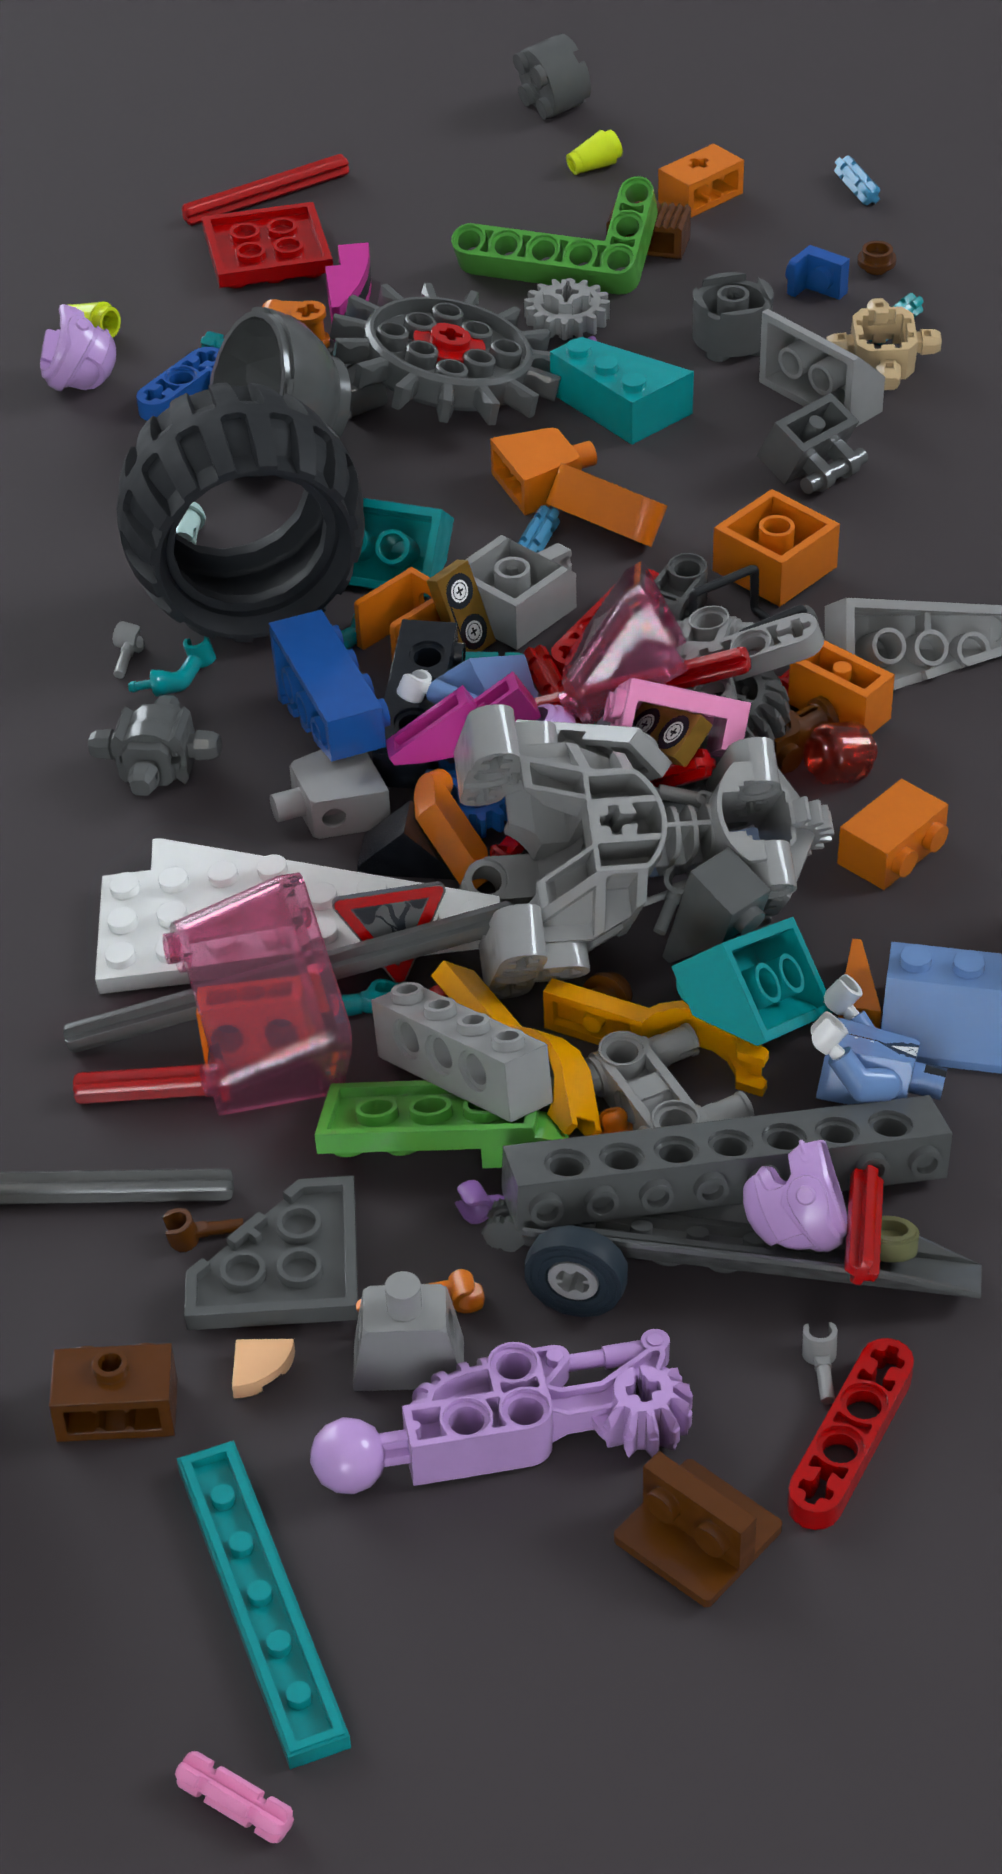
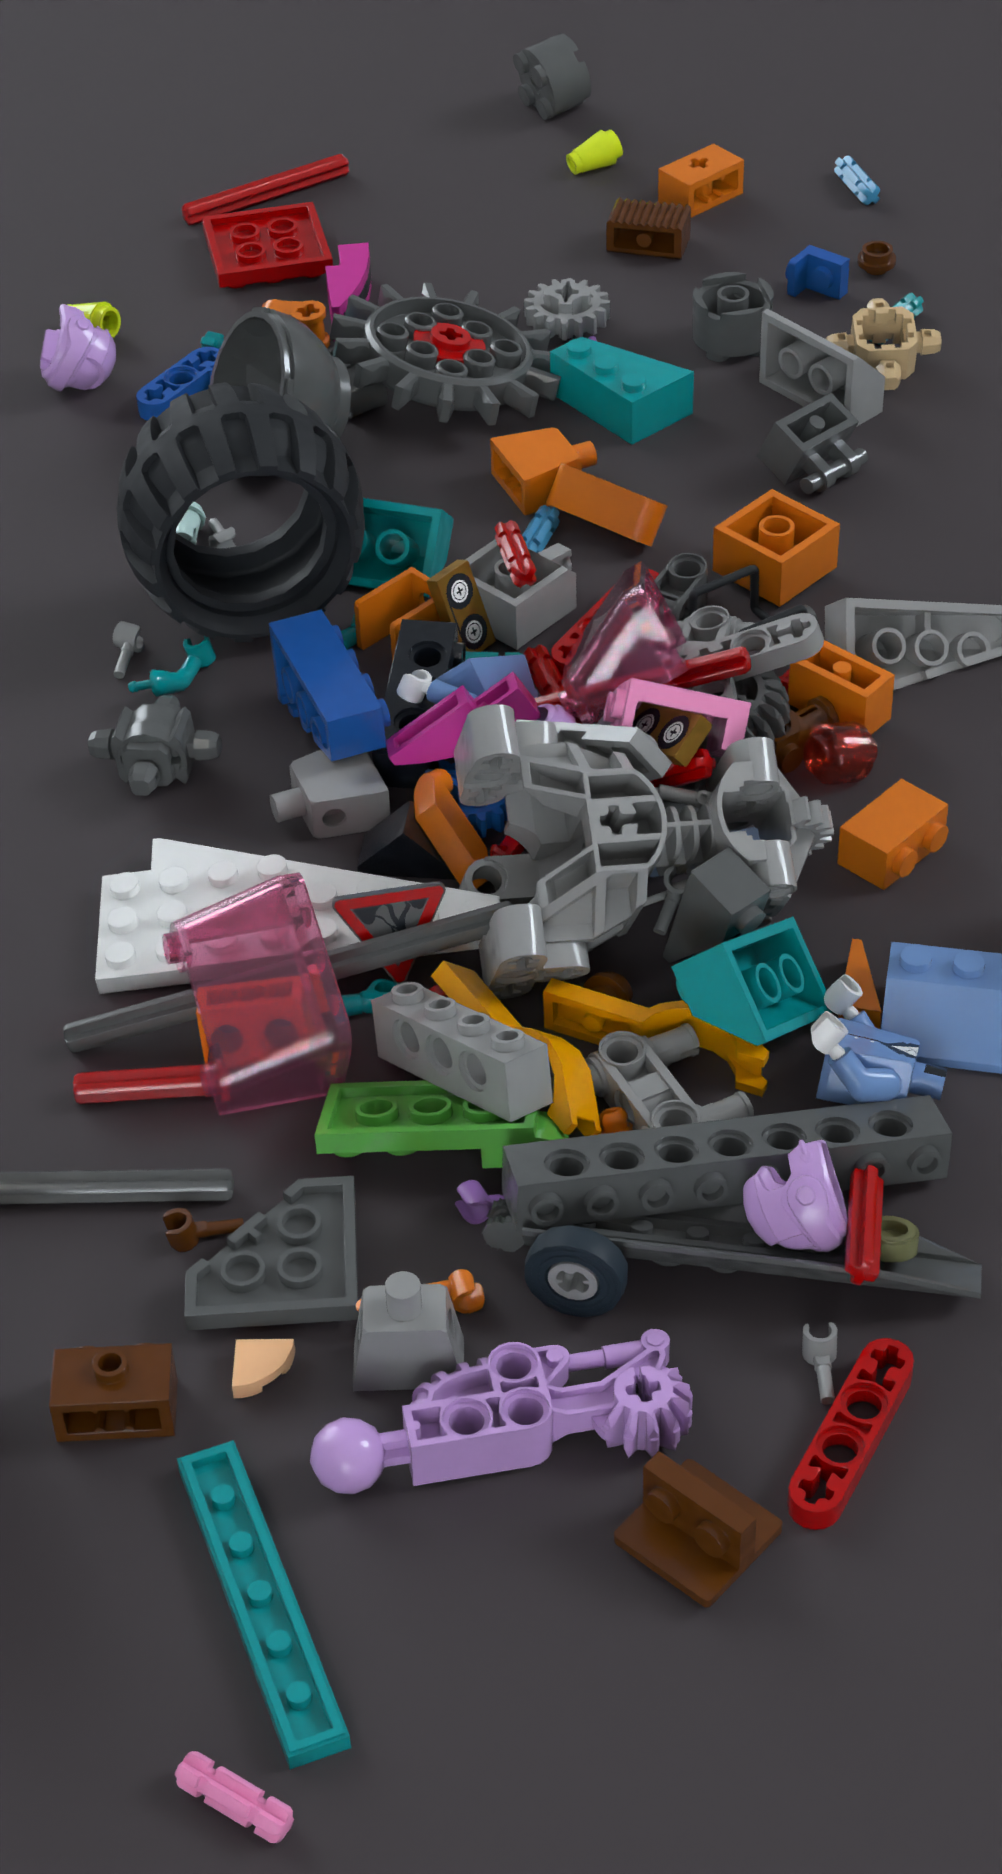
bright green beam [451,176,658,295] -> none
none -> light grey hand [208,518,236,548]
none -> red axle [494,520,537,588]

